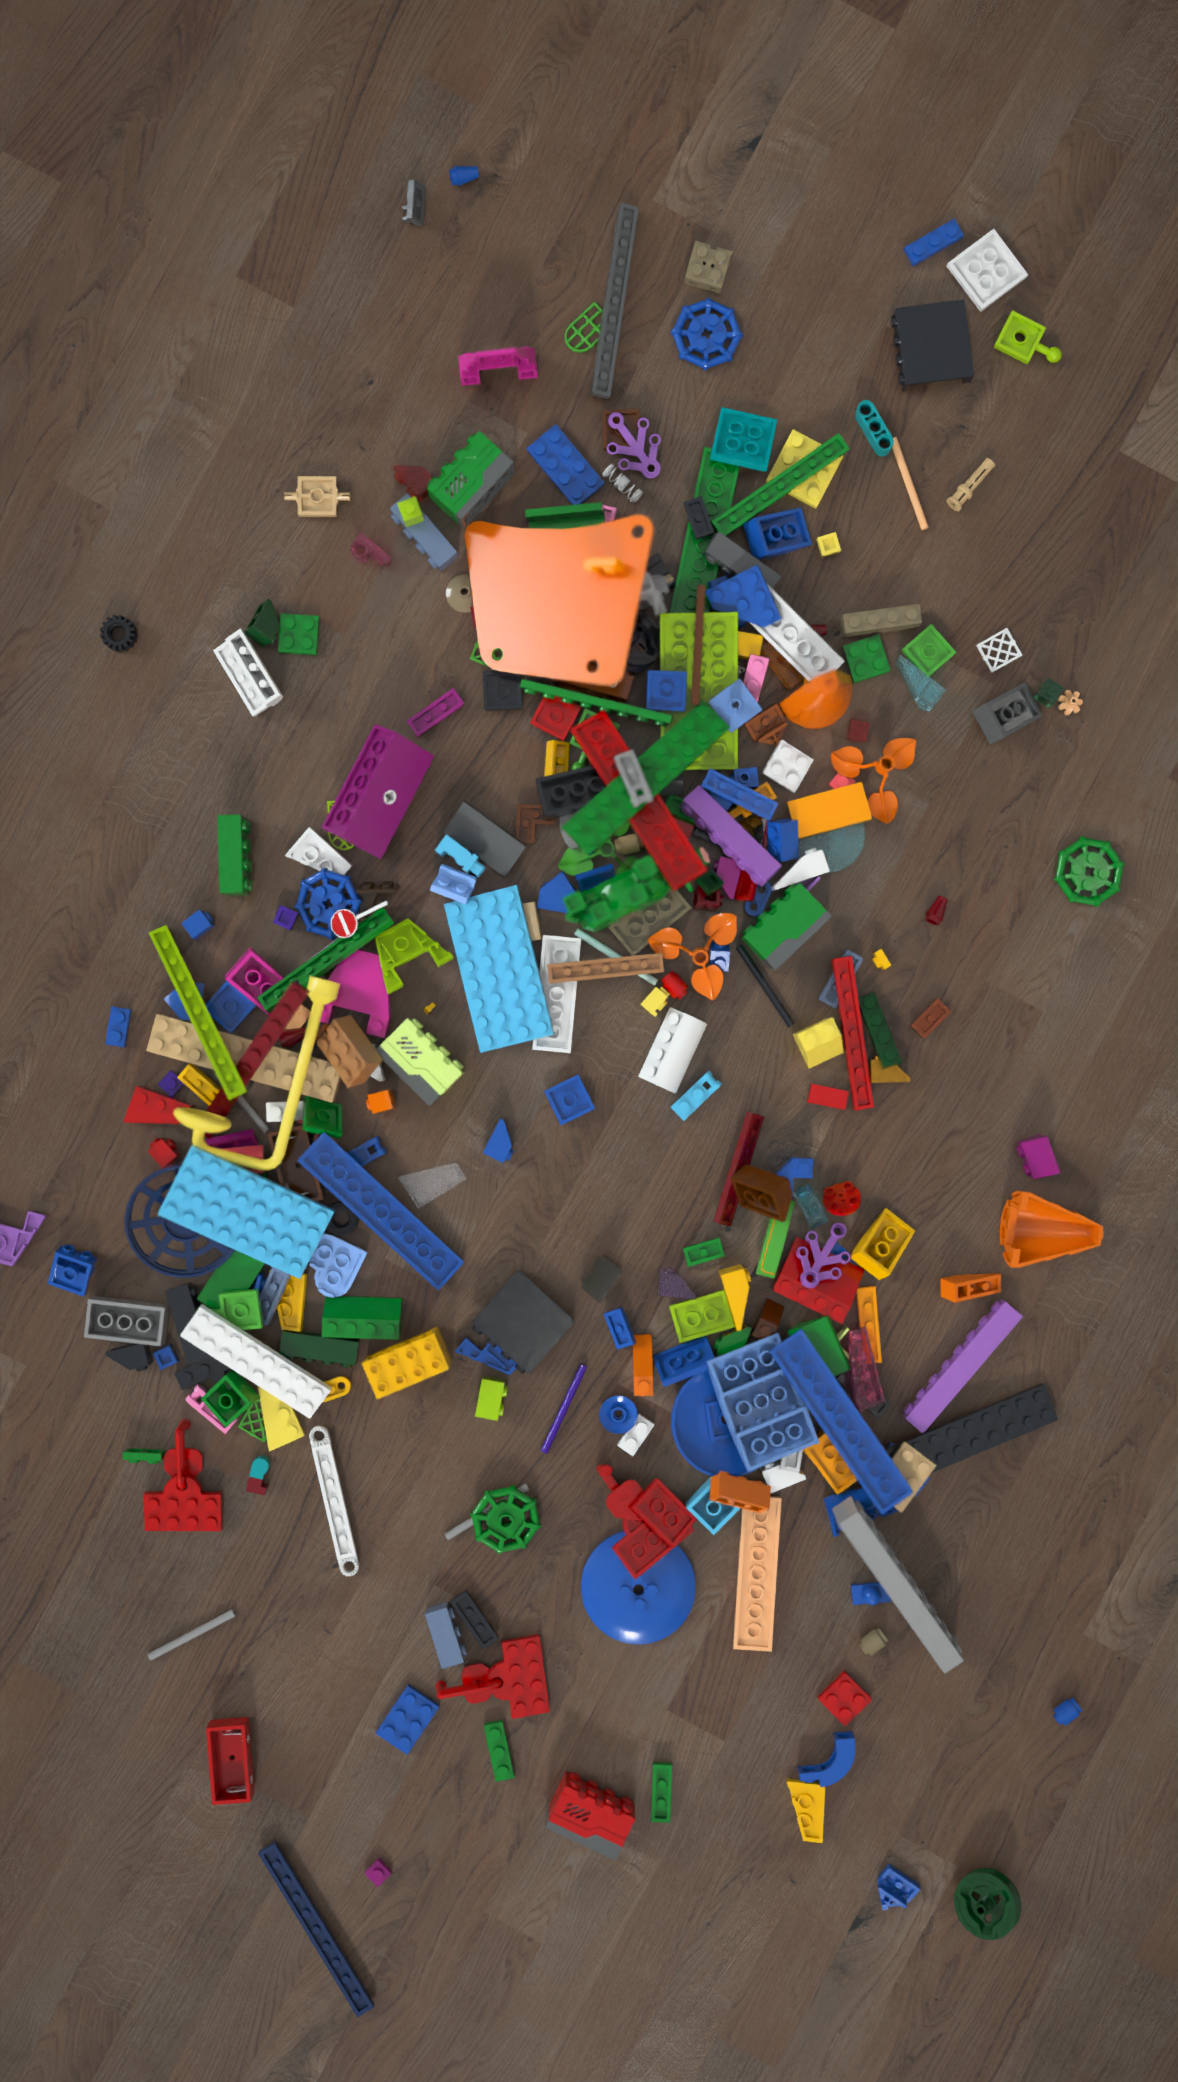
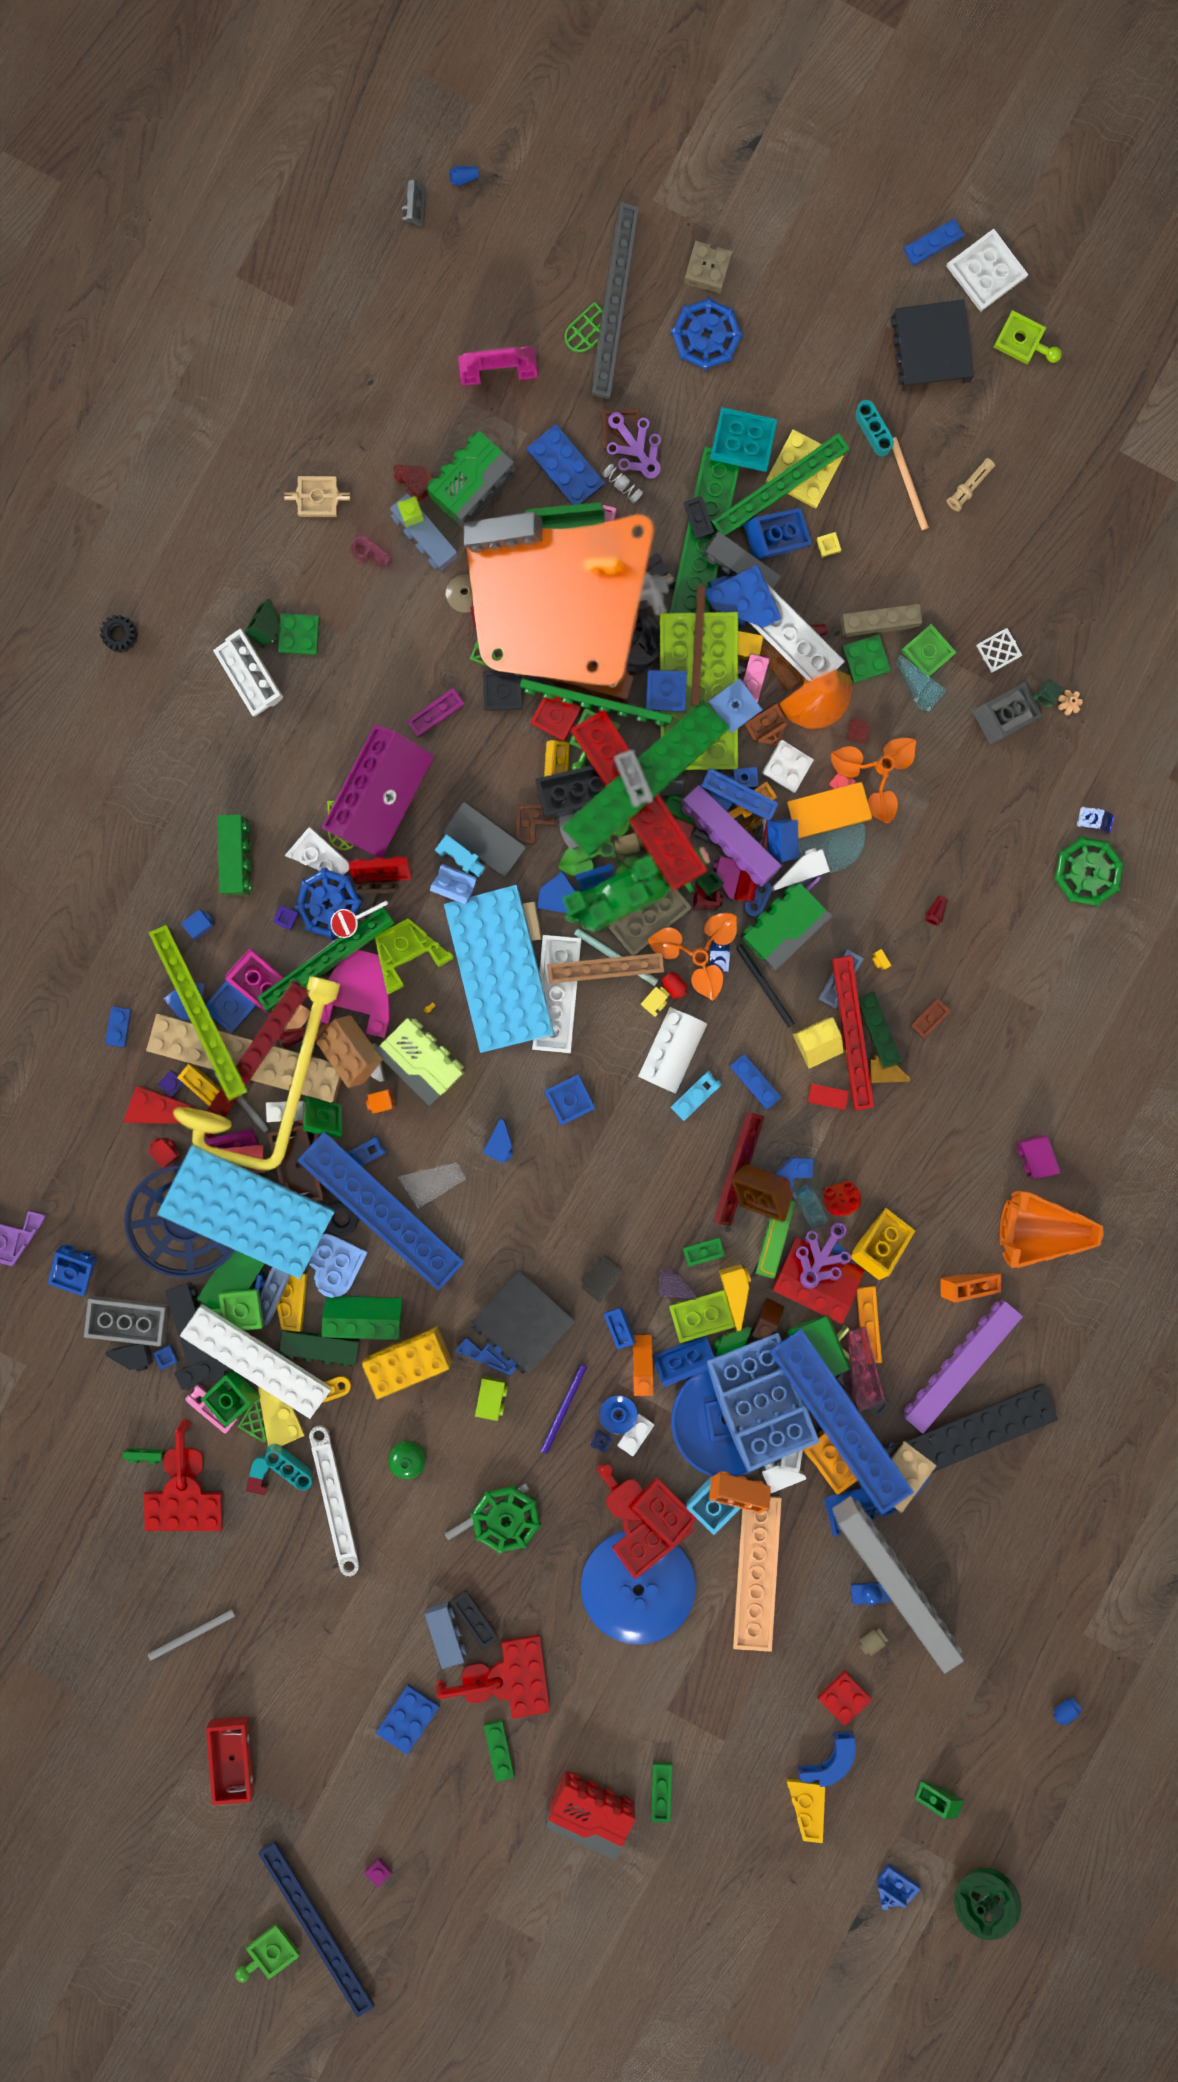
none -> bright green plate [235,1923,300,1982]
none -> teal beam [264,1444,313,1490]
none -> red plate [349,856,412,884]
none -> green cylinder [388,1440,426,1480]
none -> brick [464,512,542,553]
none -> clear blue plate [591,1430,612,1453]
none -> blue plate [729,1054,782,1110]
none -> green slope [915,1781,964,1819]
none -> clear blue bracket [1077,807,1114,833]

